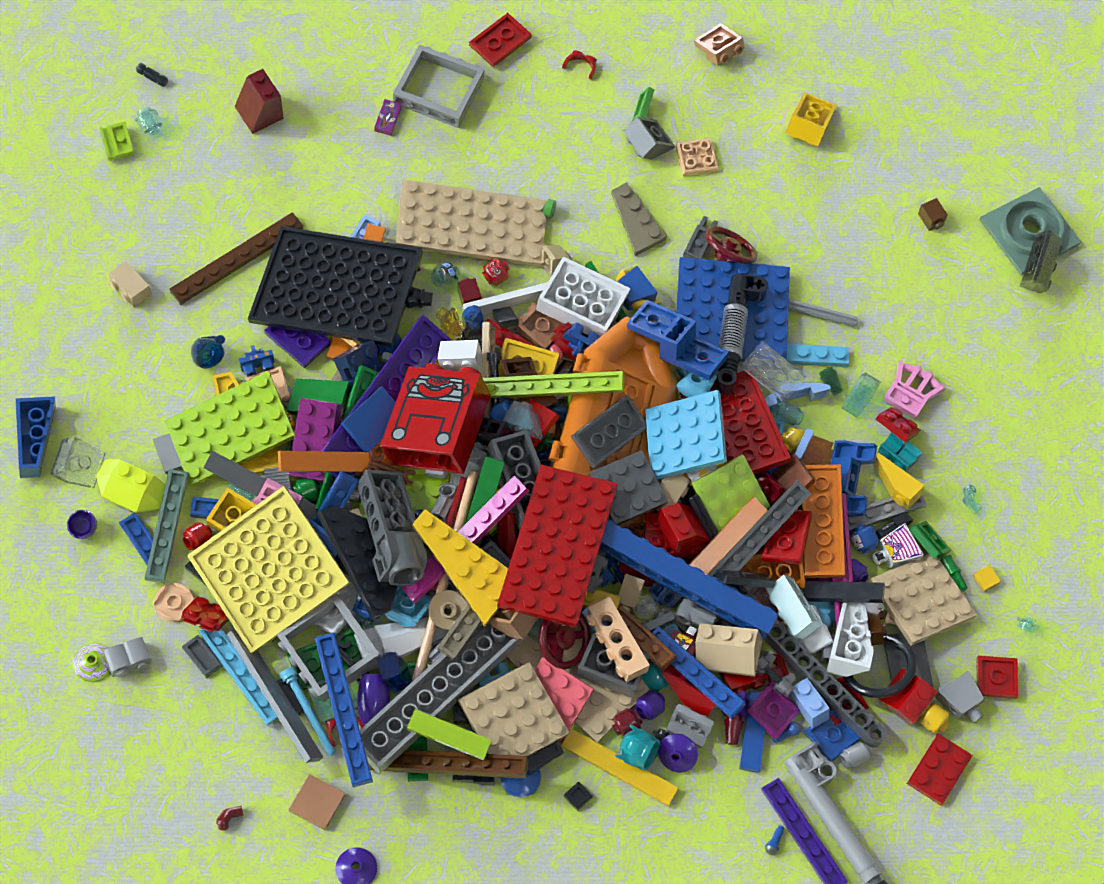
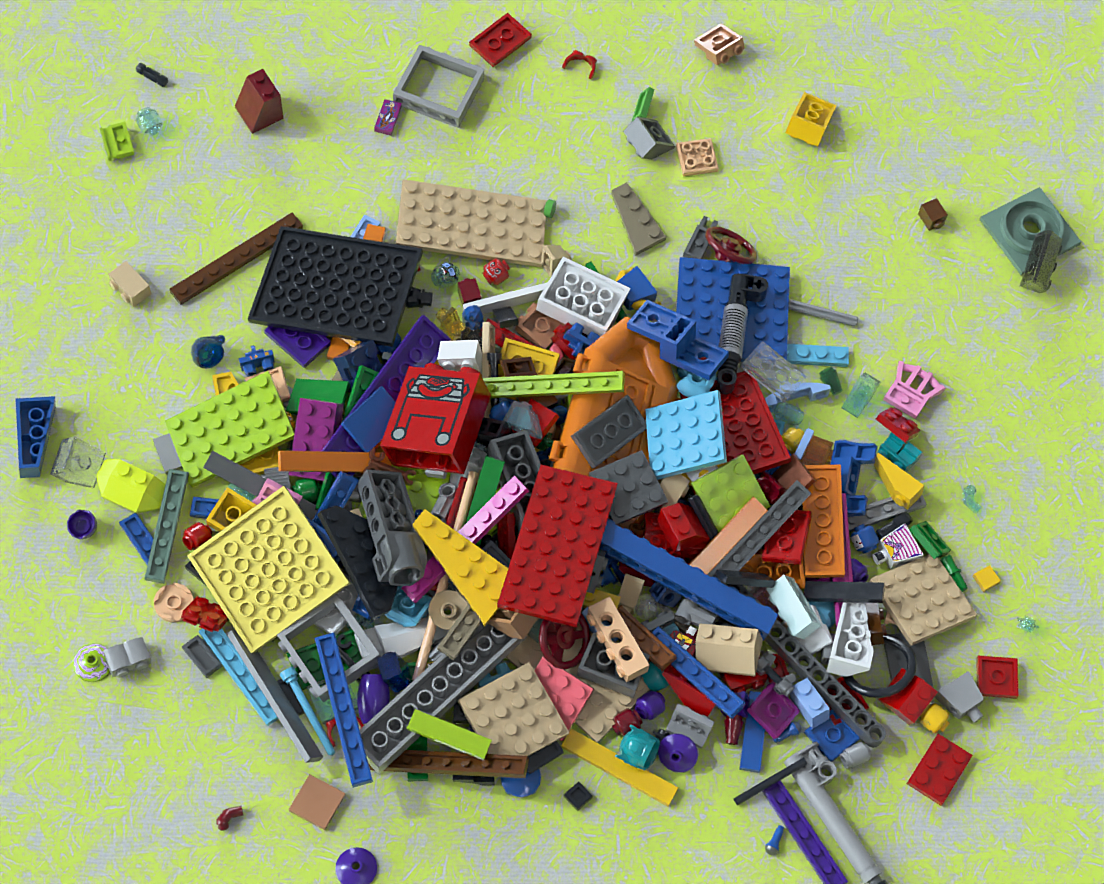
none -> black bar [733,757,808,806]

